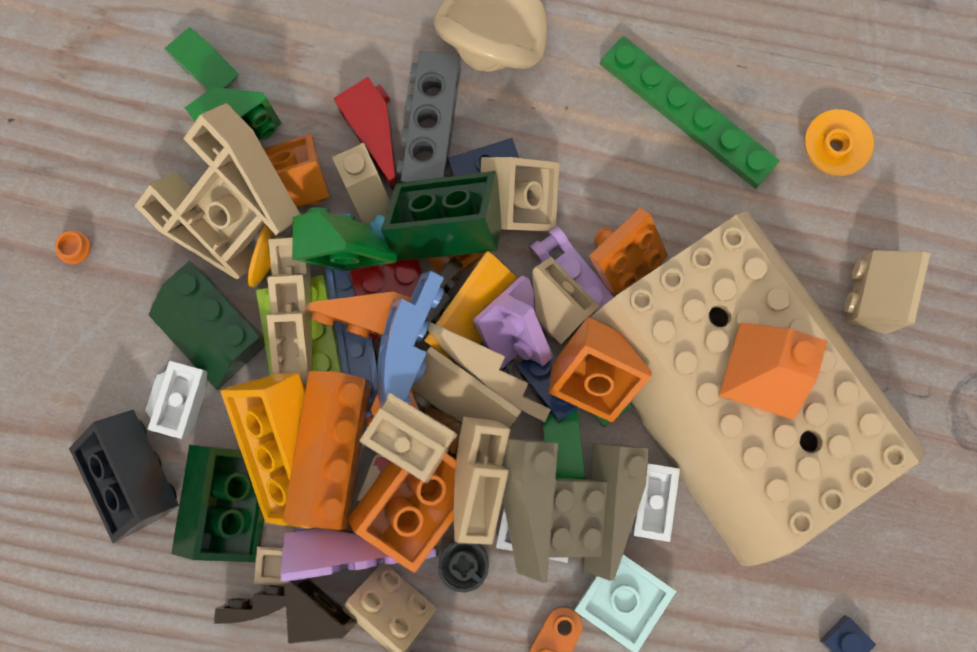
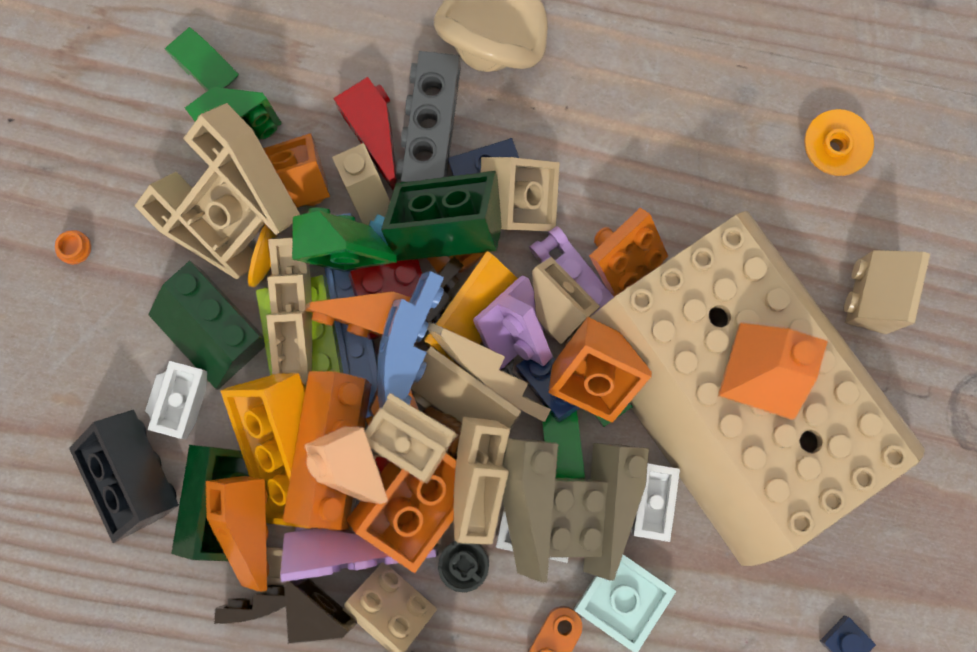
green plate [600,36,780,189] -> none
none -> orange slope [206,476,269,592]
none -> light nougat slope [305,427,388,504]

